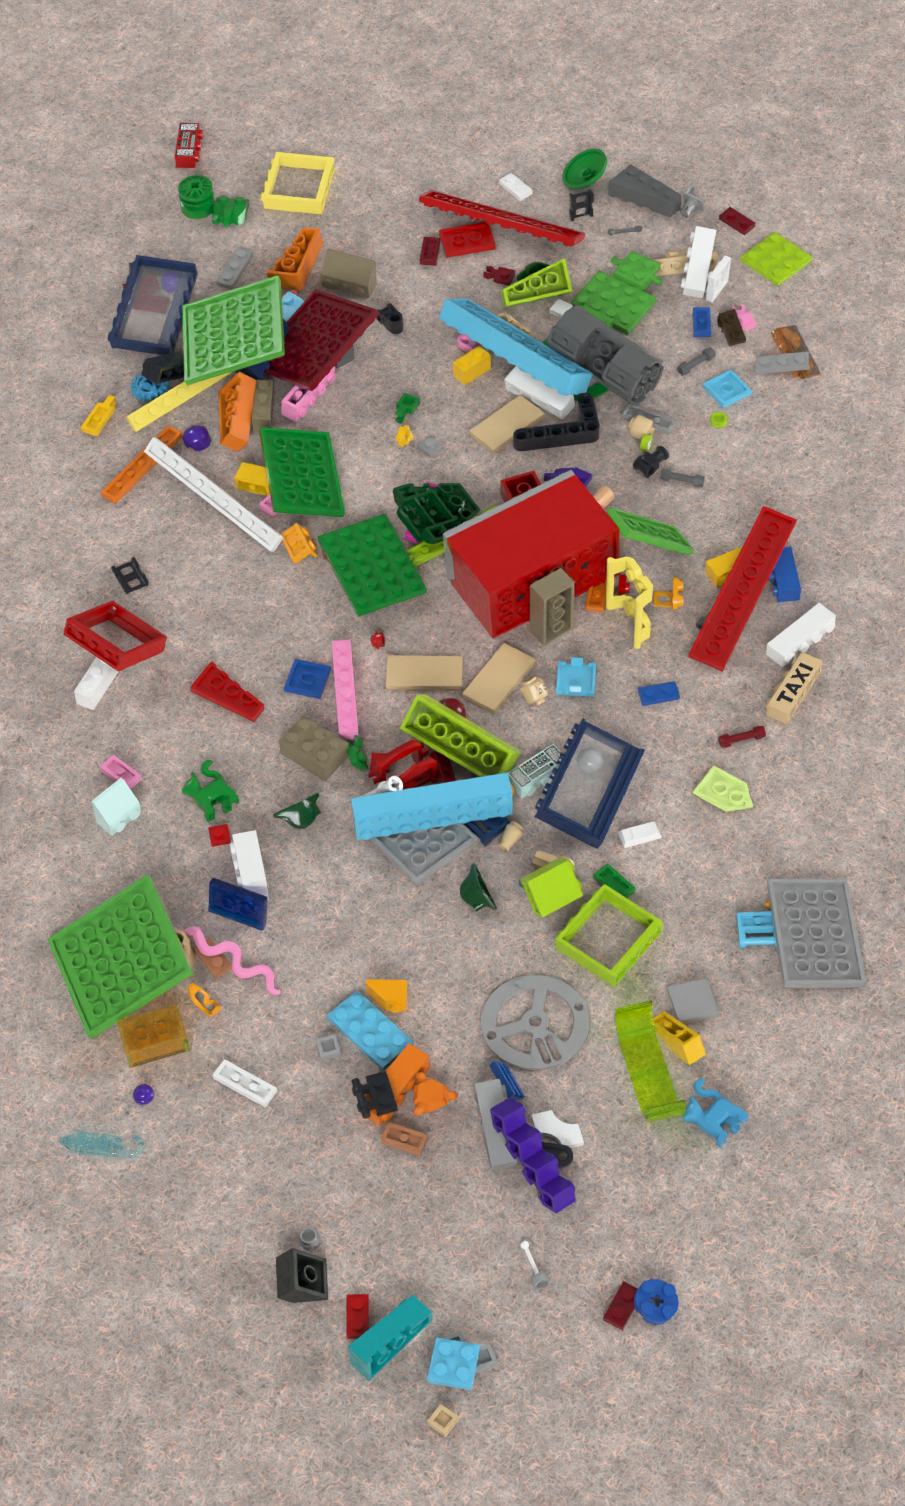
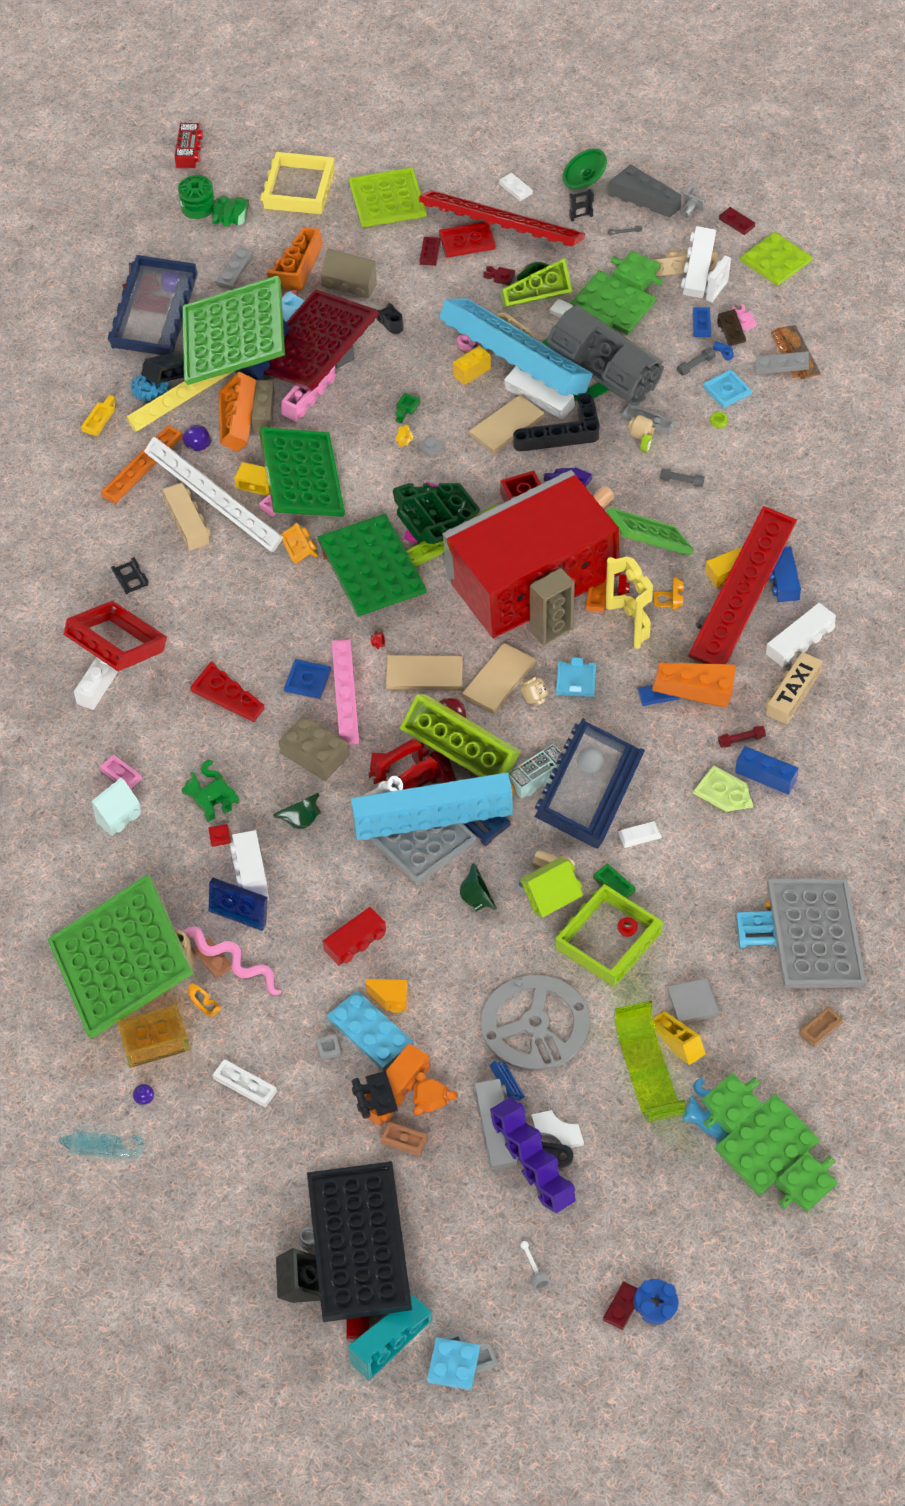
green plate [346,735,368,771] -> none
tan plate [427,1404,459,1437] -> none
tan cone [498,821,524,852] -> none
black connector [633,445,669,478] -> none
none -> tan brick [162,483,211,551]
none -> black plate [307,1161,412,1322]
none -> red brick [323,907,386,966]
none -> lime plate [348,167,427,228]
none -> red plate [617,917,638,937]
none -> orange wedge [652,663,736,707]
none -> bright green piece [701,1072,838,1213]
none -> blue arm [713,341,734,360]
none -> blue brick [735,746,799,795]
none -> medium nougat plate [799,1006,843,1048]

